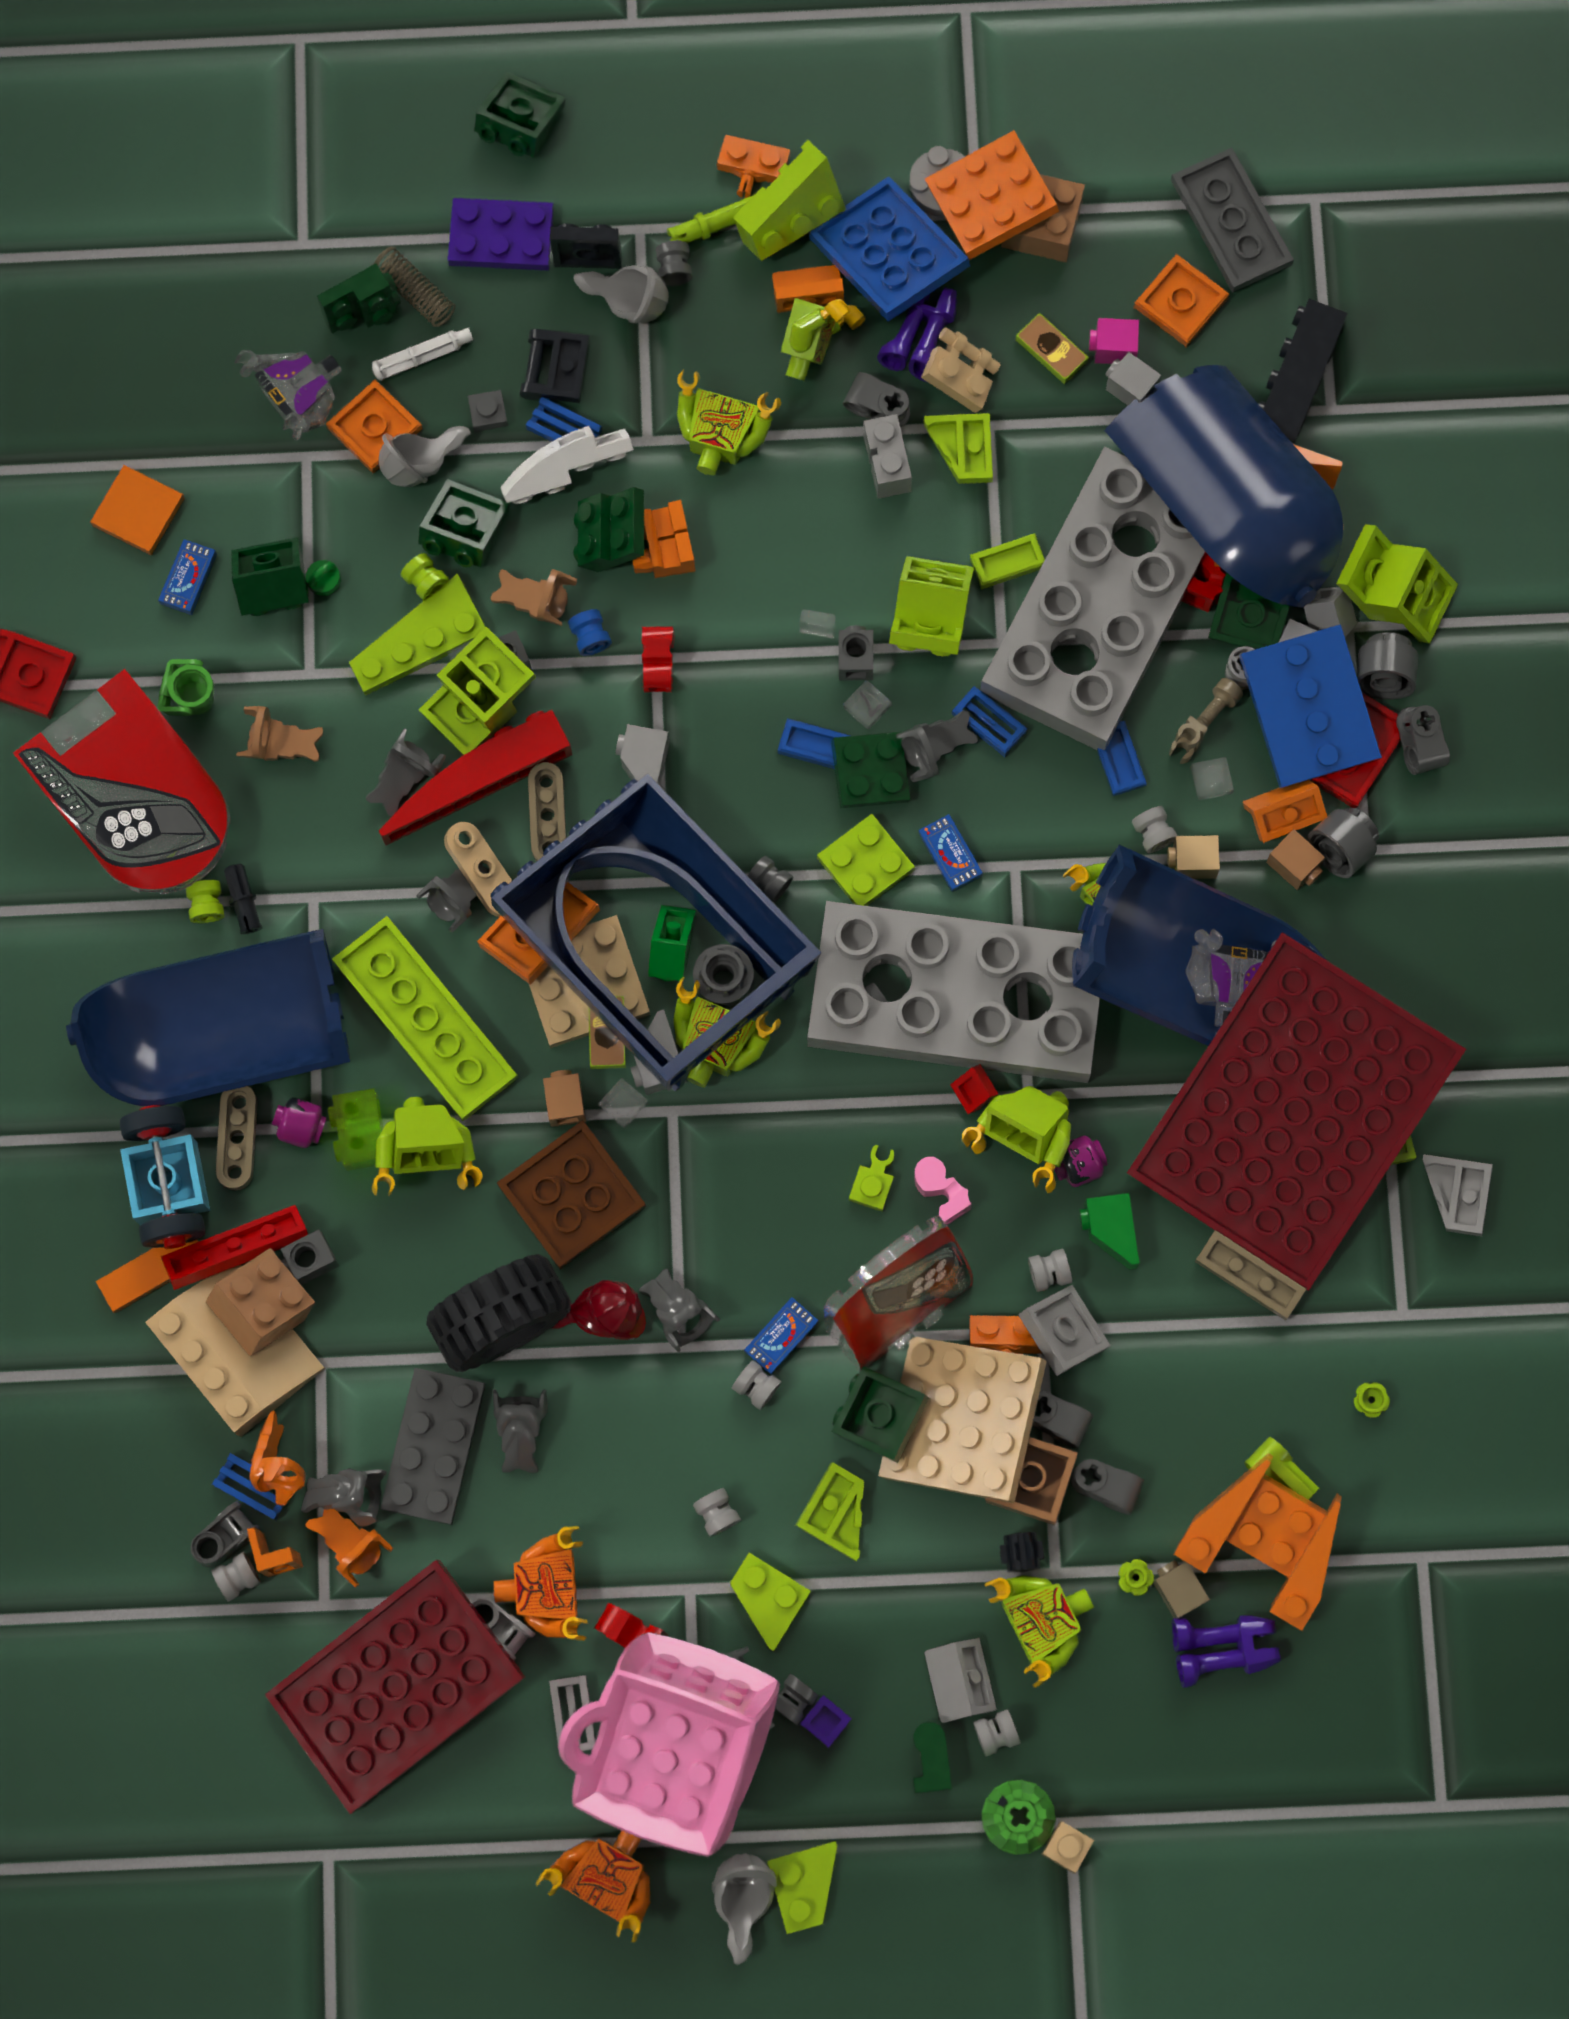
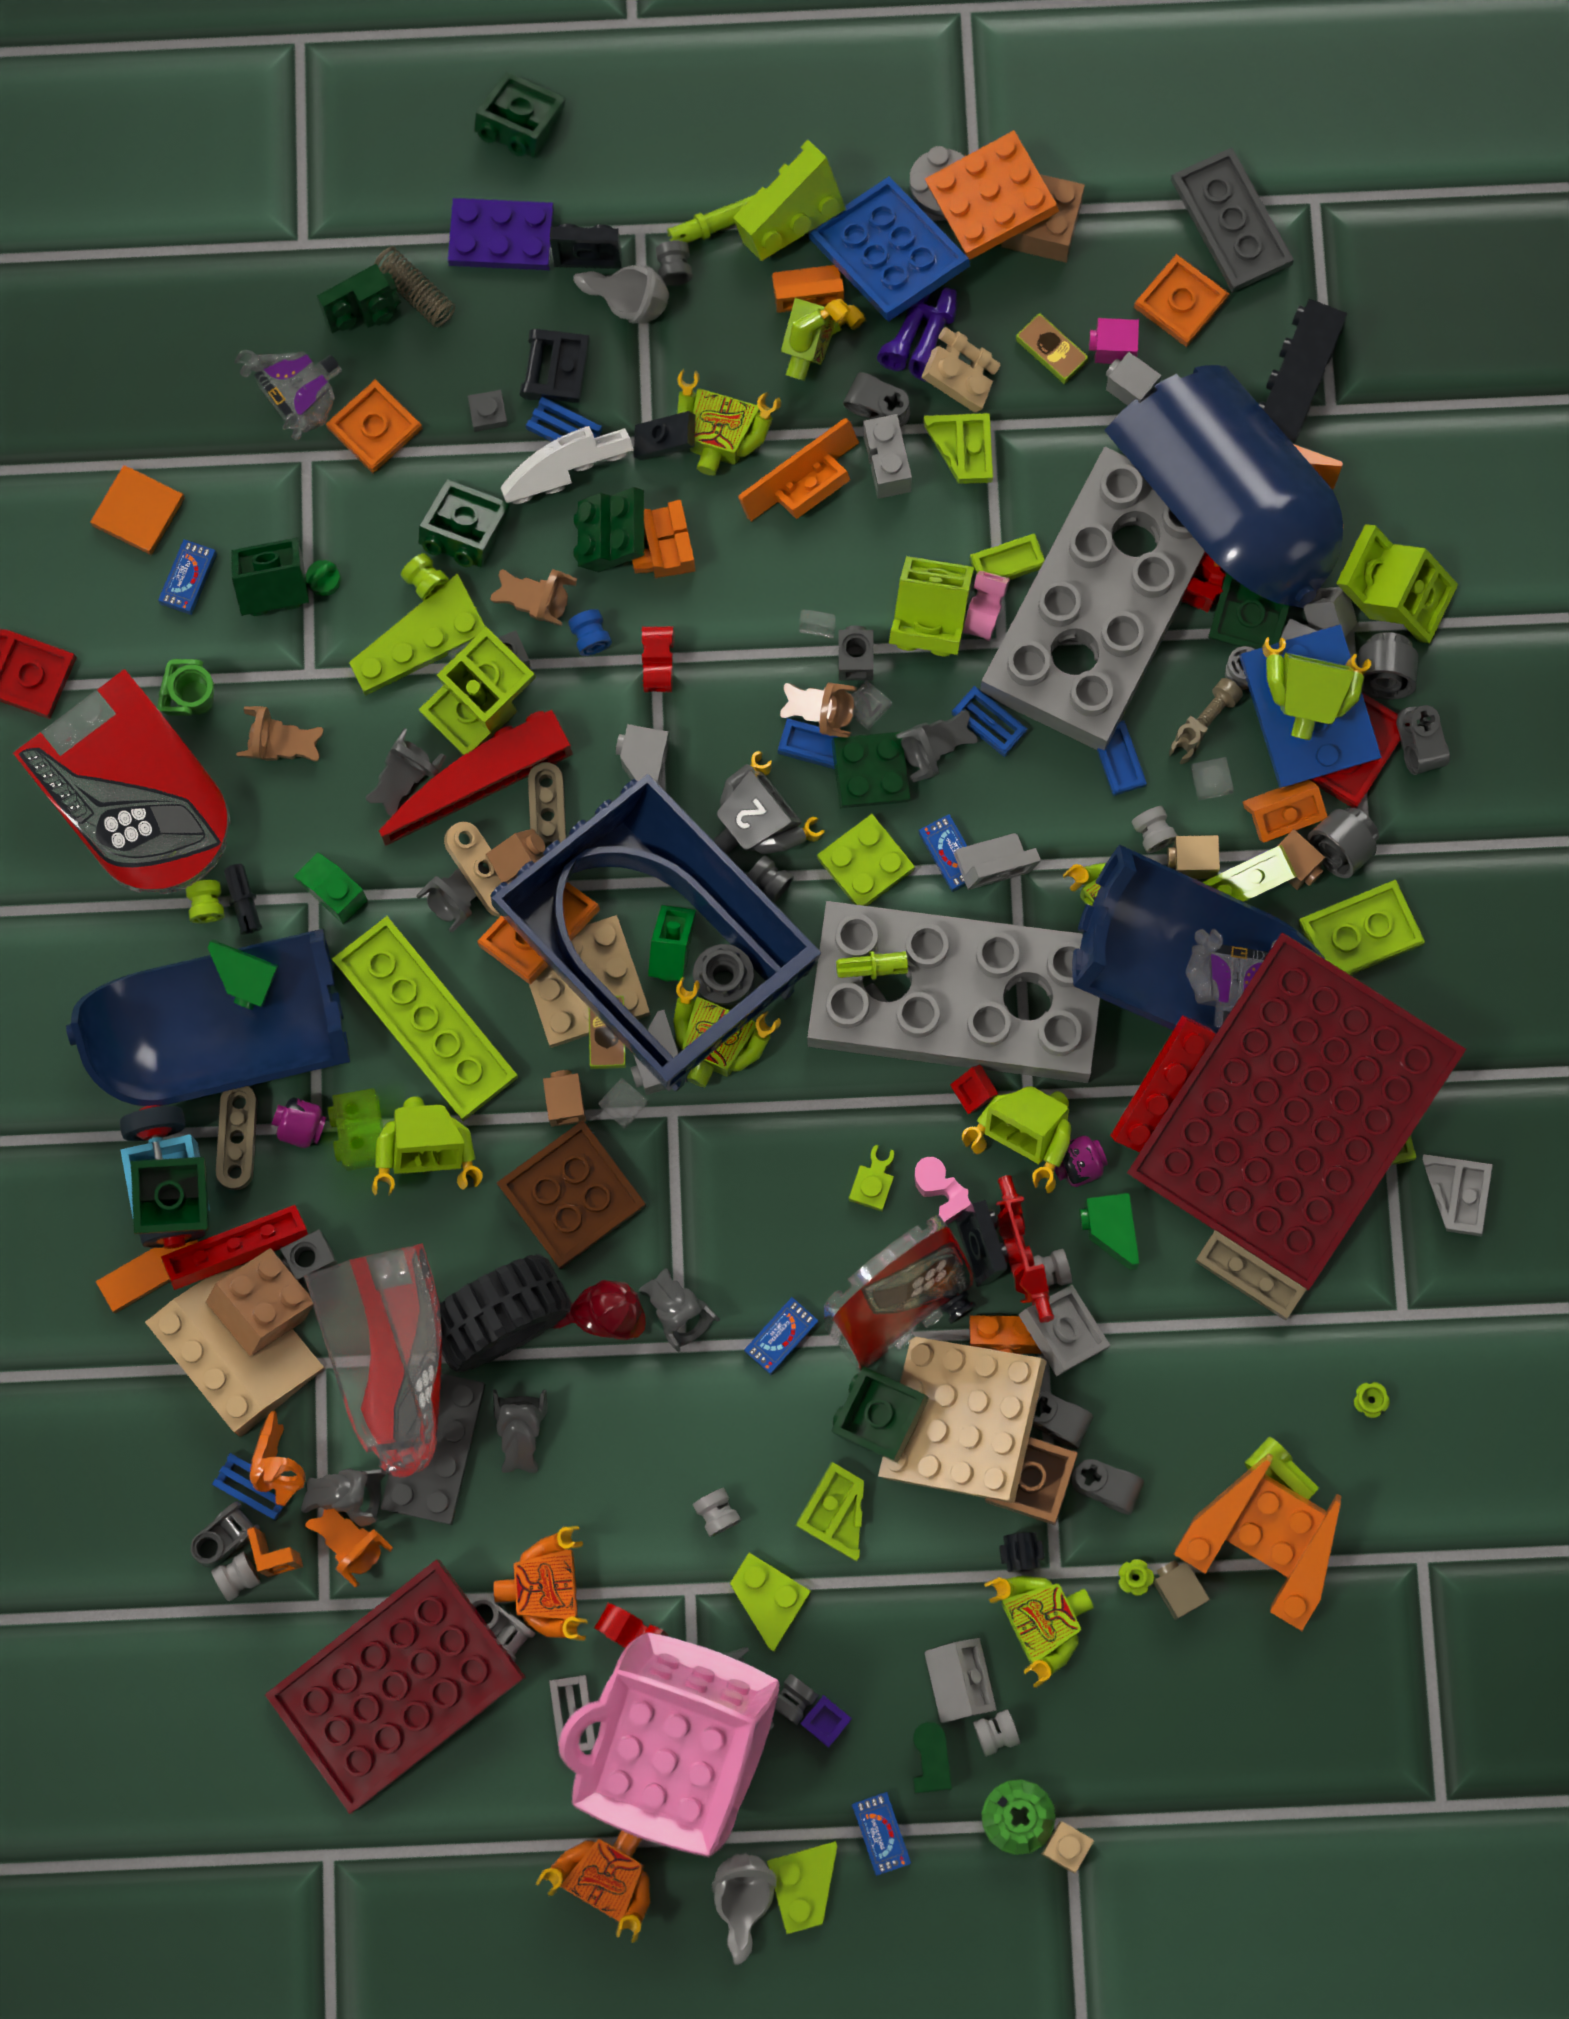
white piece [372,328,473,380] -> none
light grey piece [379,426,471,487] -> none
orange plate [717,135,790,198] -> none
light grey wheel [731,1360,782,1410] -> none
dark purple piece [1172,1616,1281,1688] -> none
none -> dark green slope [131,1157,208,1234]
none -> green slope [208,940,279,1010]
none -> green slope [293,852,368,925]
none -> clear windscreen [304,1243,442,1477]
none -> medium nougat brick [486,828,546,883]
none -> black plate [634,411,696,460]
none -> dark grey torso [714,751,825,854]
none -> orange bracket [738,418,859,521]
none -> medium nougat hair [780,683,857,738]
none -> lime axle [836,951,908,980]
none -> blue tile [852,1792,911,1876]
none -> black bush [941,1291,977,1324]
none -> light grey panel [954,833,1041,890]
none -> black plate [955,1200,1009,1287]
none -> bright pink leg [963,570,1010,641]
none -> red plate [996,1175,1054,1323]
none -> red plate [1110,1015,1216,1153]
none -> plate [1202,845,1297,902]
none -> lime torso [1262,637,1371,740]
none -> lime tile [1298,879,1425,975]

